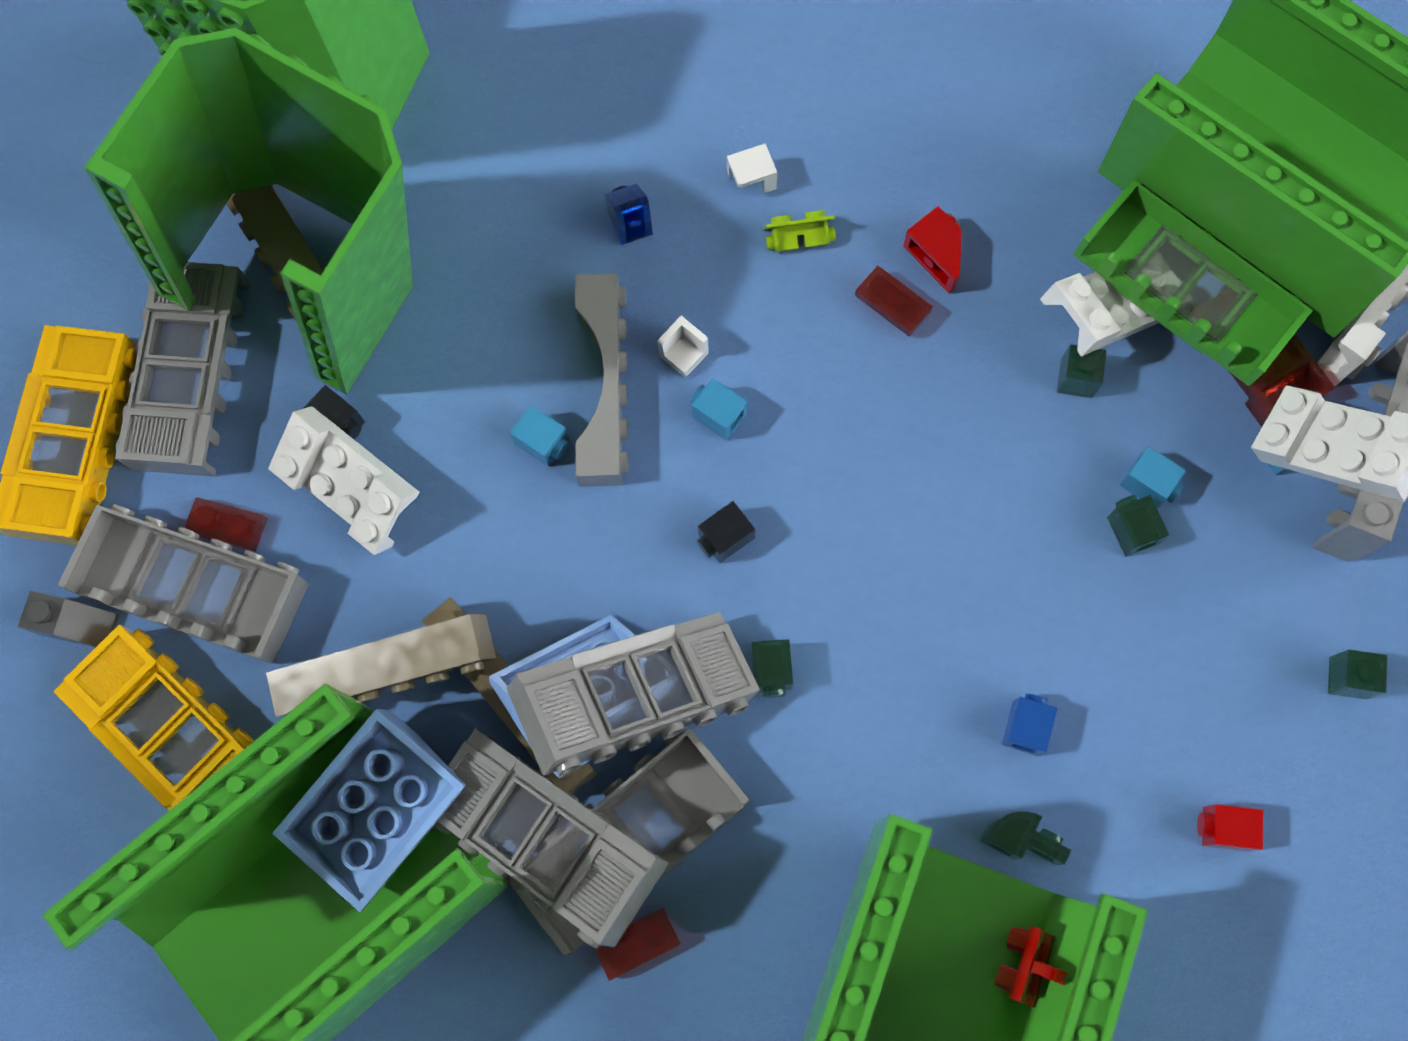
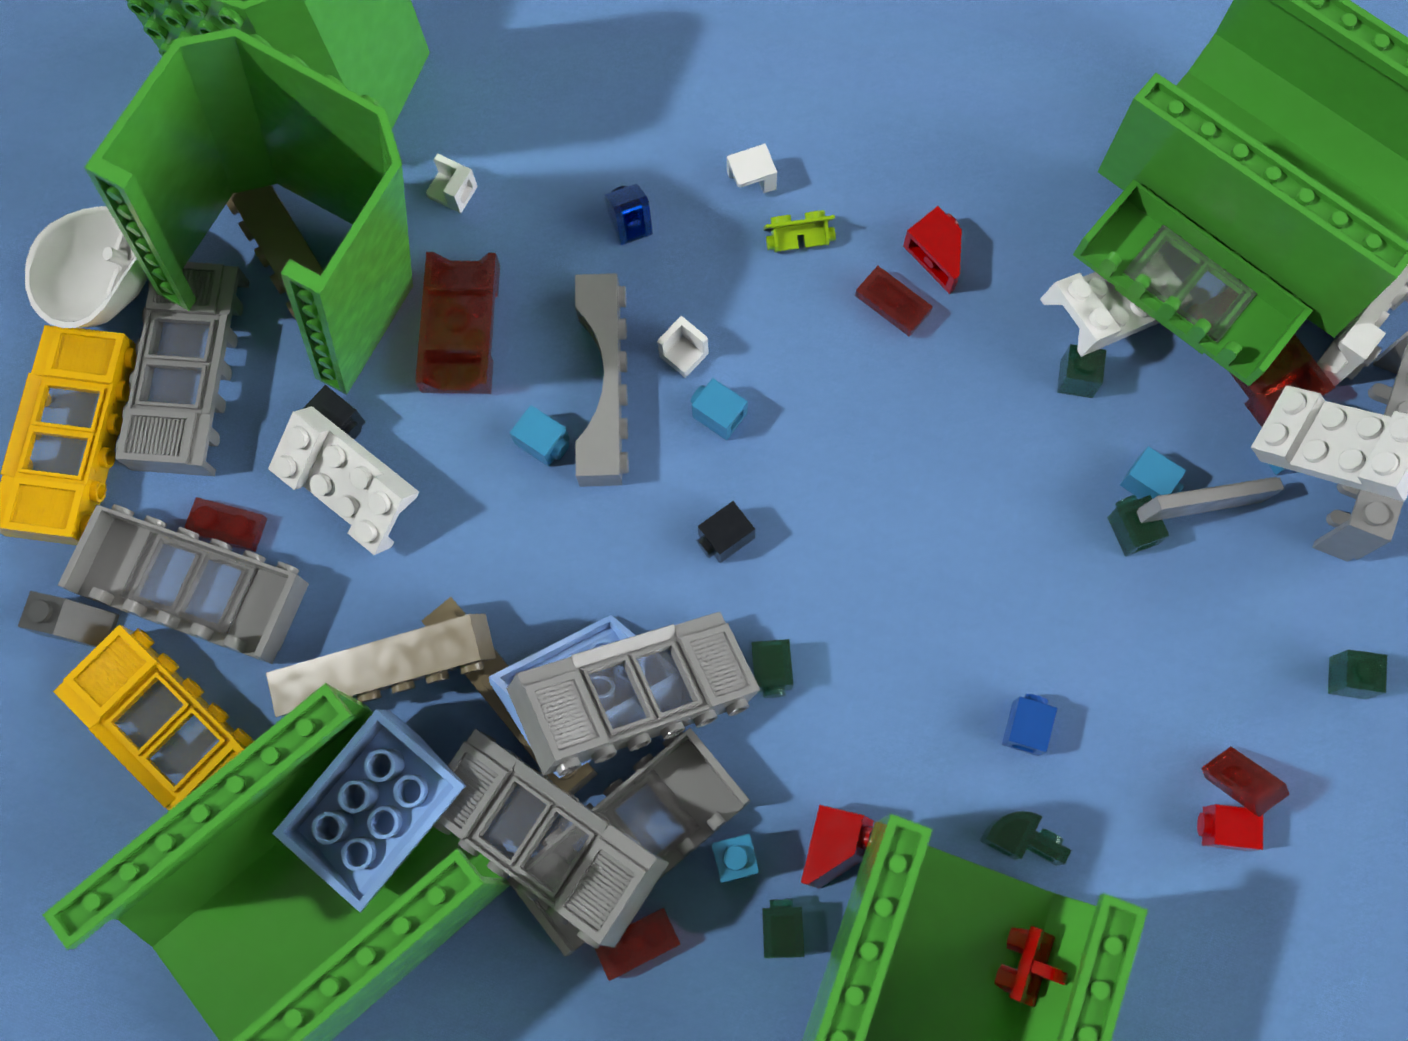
none -> white piece [25,206,148,328]
none -> clear red piece [415,252,500,394]
none -> white panel [426,154,478,213]
none -> dark azure brick [711,833,760,883]
none -> clear green brick [762,899,805,958]
none -> red slope [801,805,874,889]
none -> light grey tile [1137,477,1284,523]
none -> clear red plate [1201,746,1290,817]

